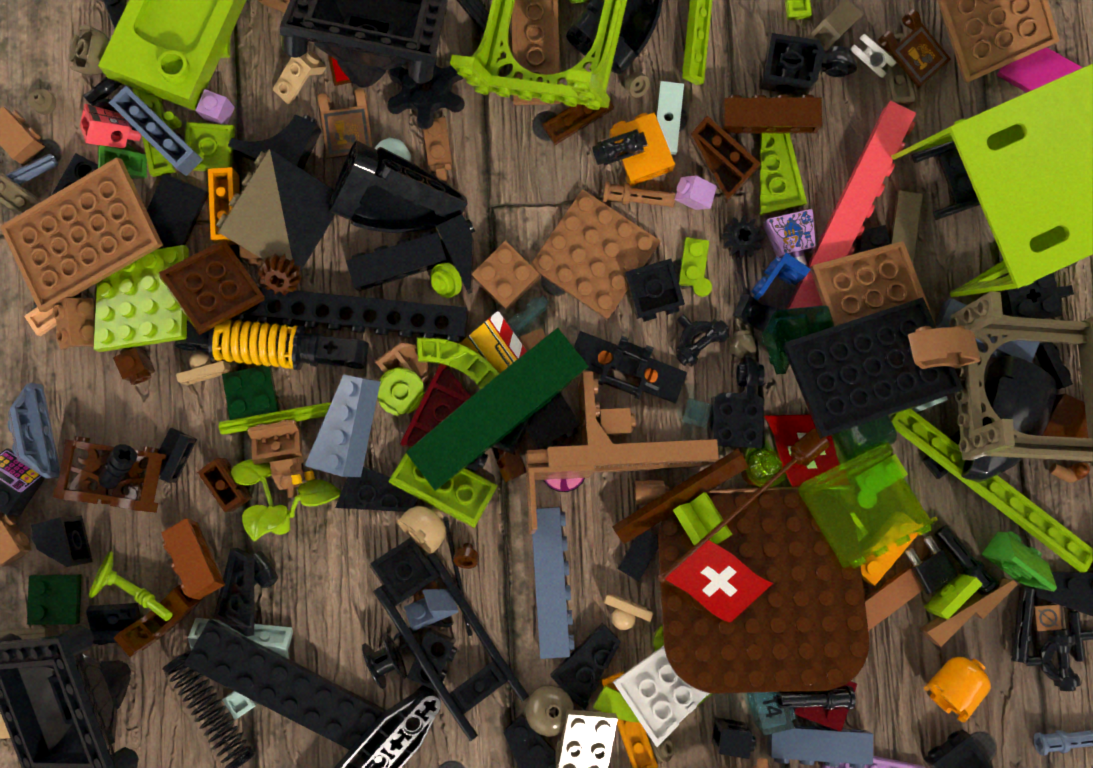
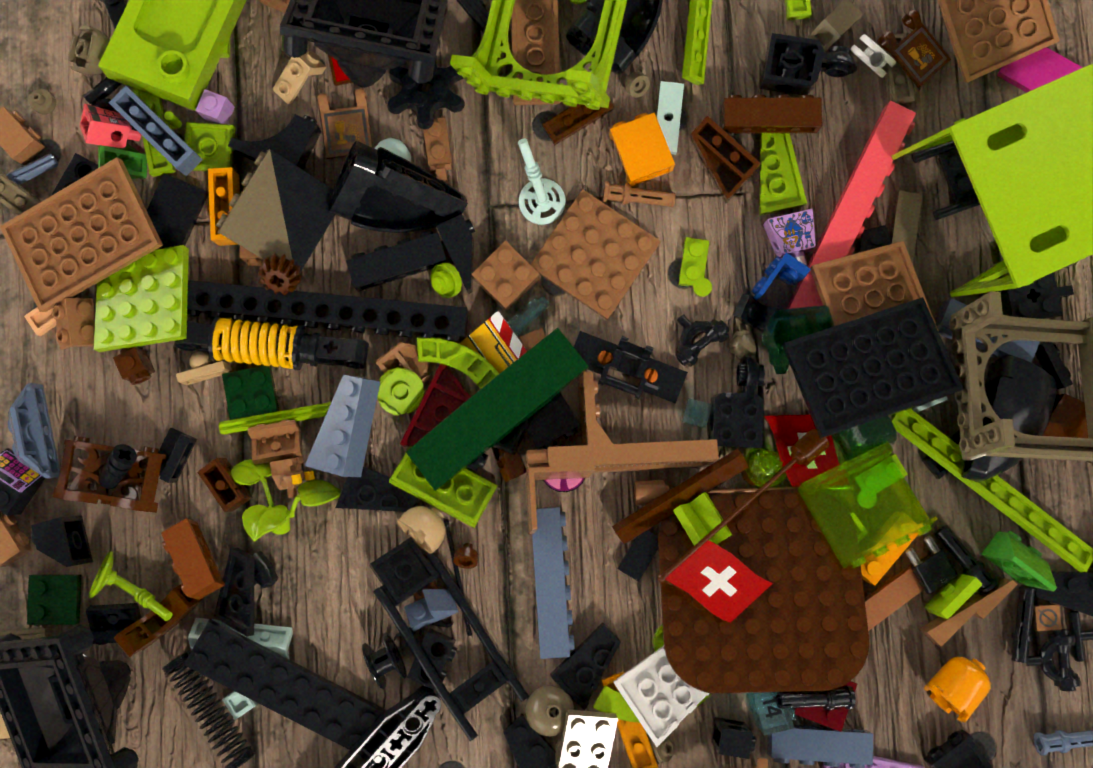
reddish brown plate [159,239,264,335] -> none
black piece [592,129,648,166] -> none
medium nougat brick [599,408,636,436] -> none
tan tile [603,592,653,630] -> none
black plate [624,258,685,322] -> none
lavender brick [675,175,717,210] -> none
black gear [720,215,765,259] -> none
medium nougat brick [908,325,981,369] -> none
arm [1049,462,1090,483] -> none
none -> light aqua dish [518,138,566,225]

